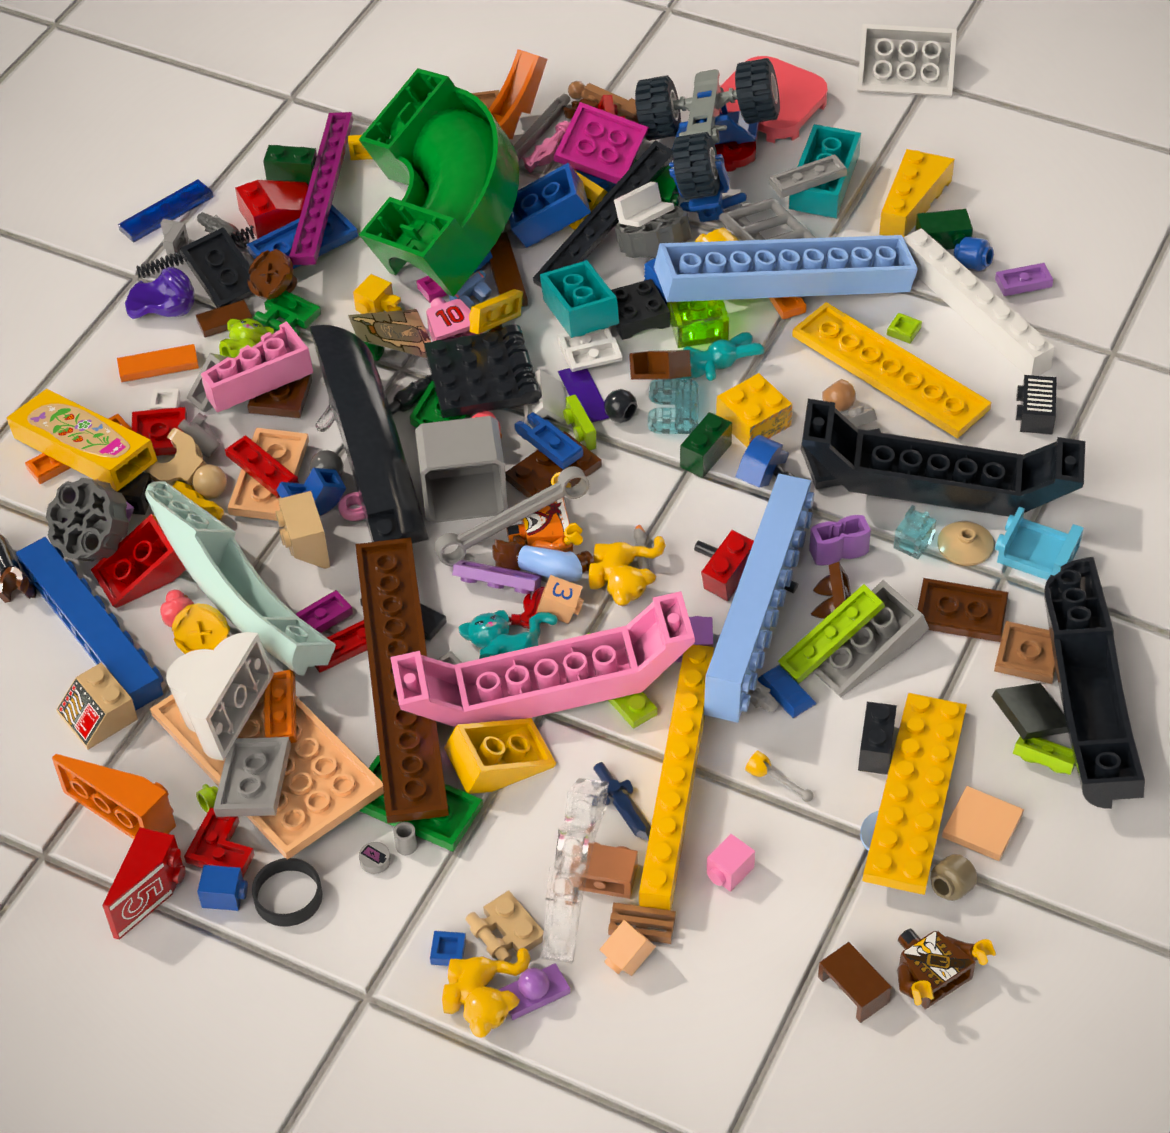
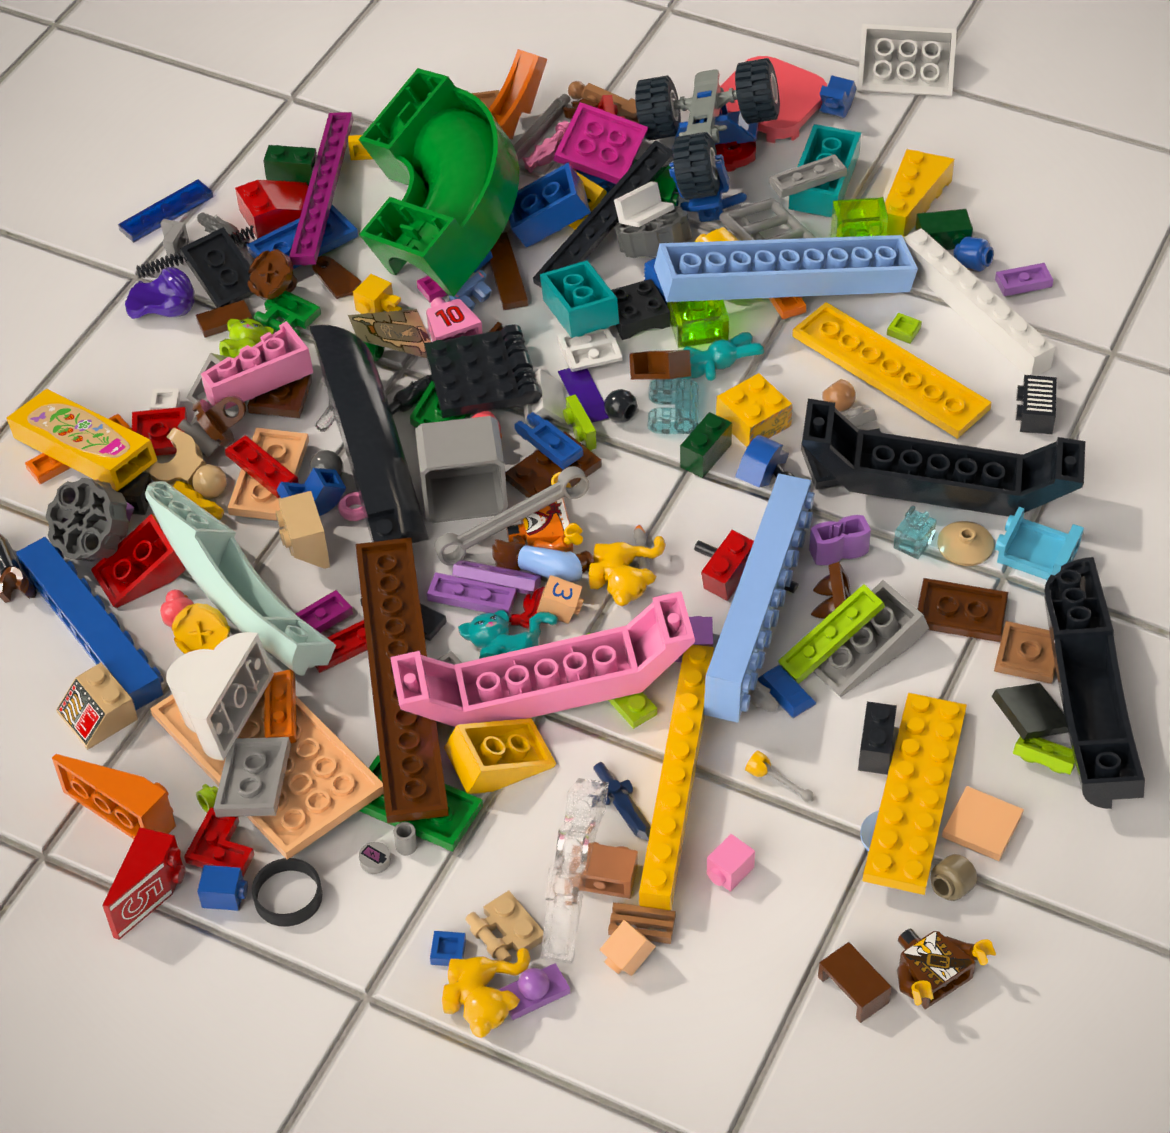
orange tile [117,344,199,382] -> none
yellow plate [469,289,523,334] -> none
none -> reddish brown tile [193,396,246,448]
none -> reddish brown piece [312,256,361,299]
none -> medium lavender plate [427,572,517,616]
none -> blue brick [819,75,857,118]
none -> clear neon green brick [830,197,888,237]

